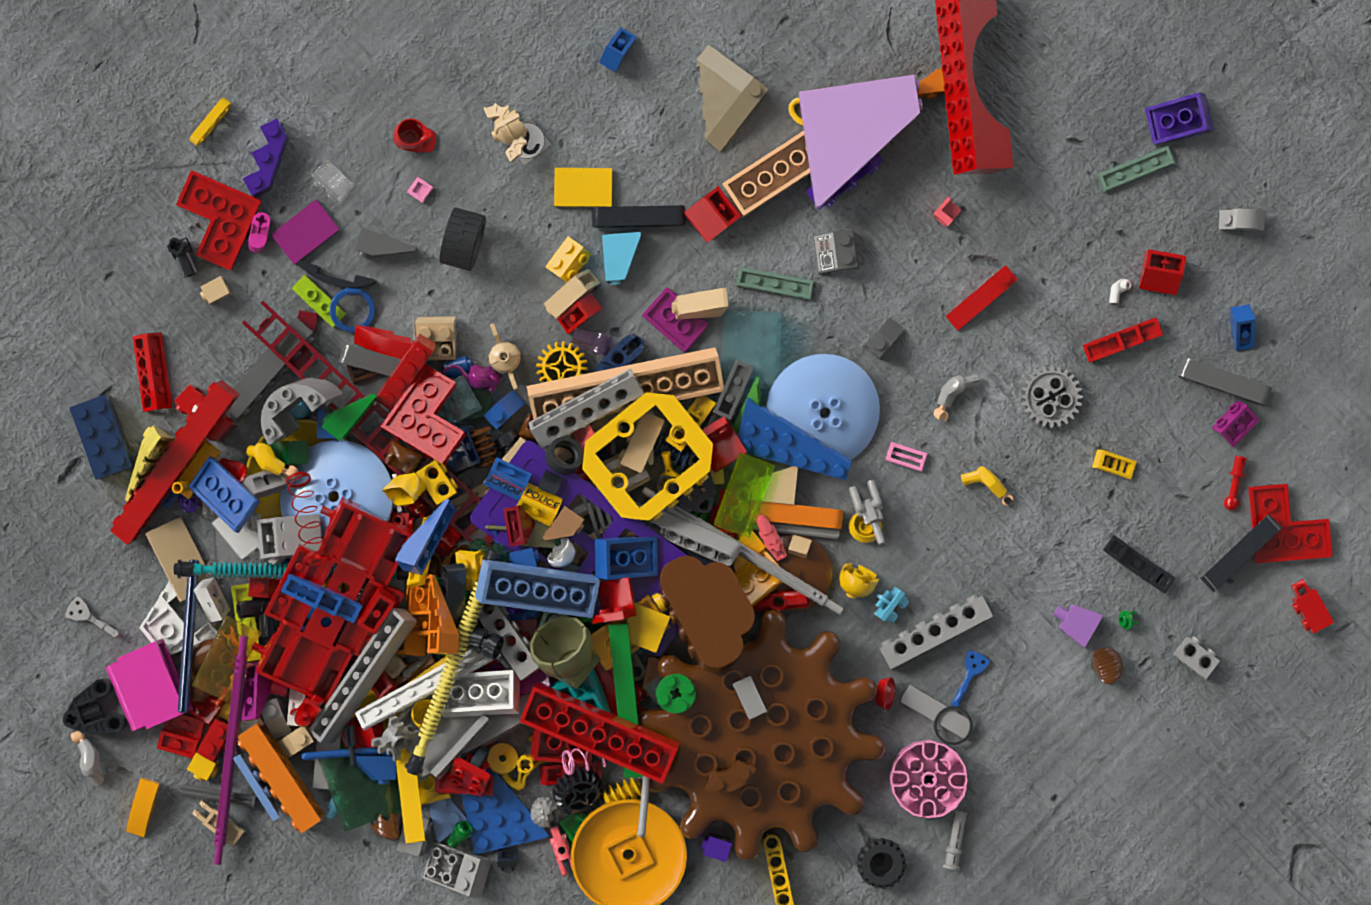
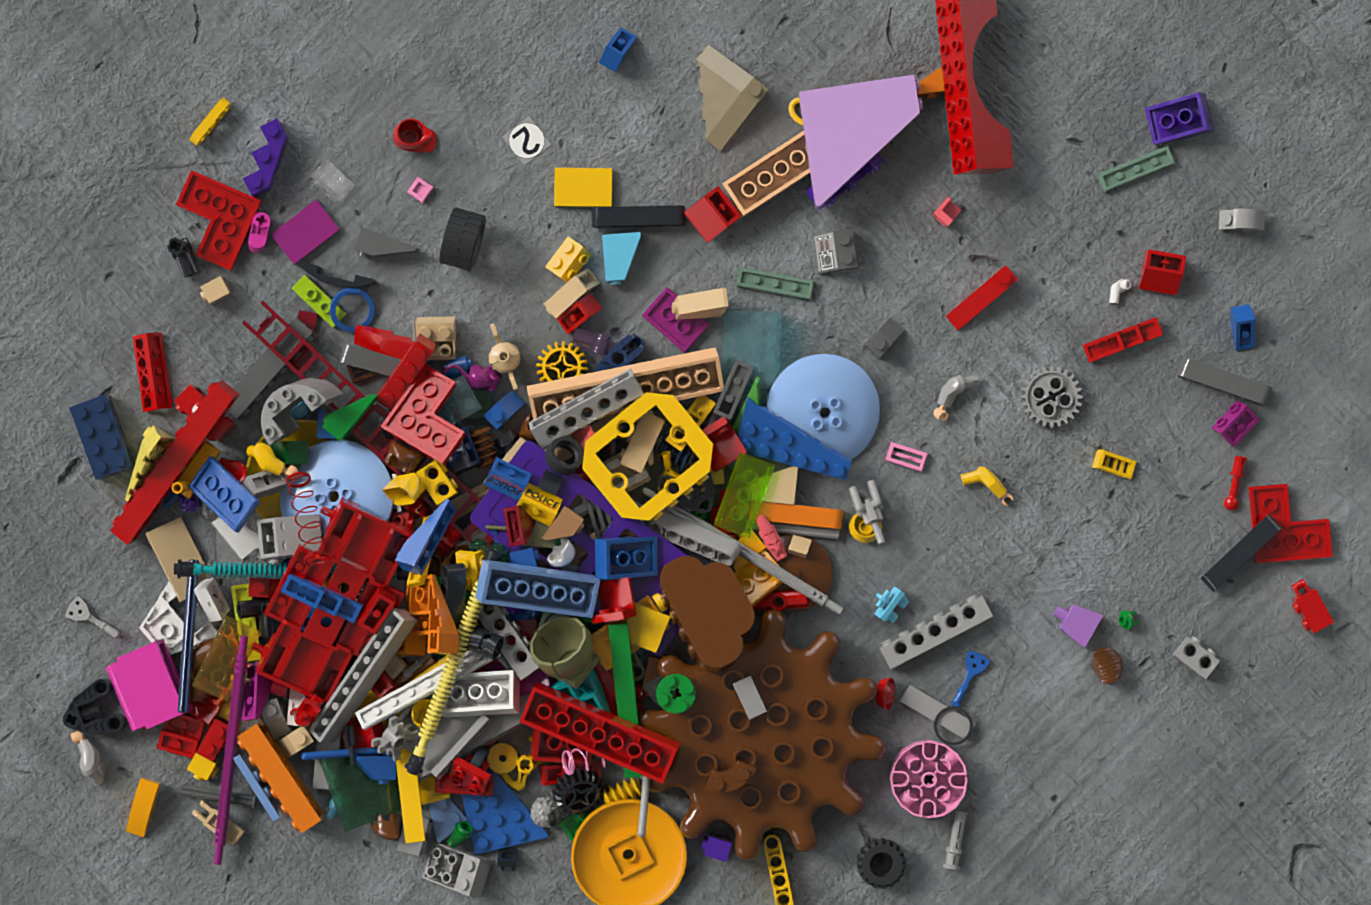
tan helmet [484,103,528,163] -> none
coral hinge [549,826,572,877] -> none
yellow cylinder [839,563,879,599] -> none
black slope [1103,535,1176,594] -> none

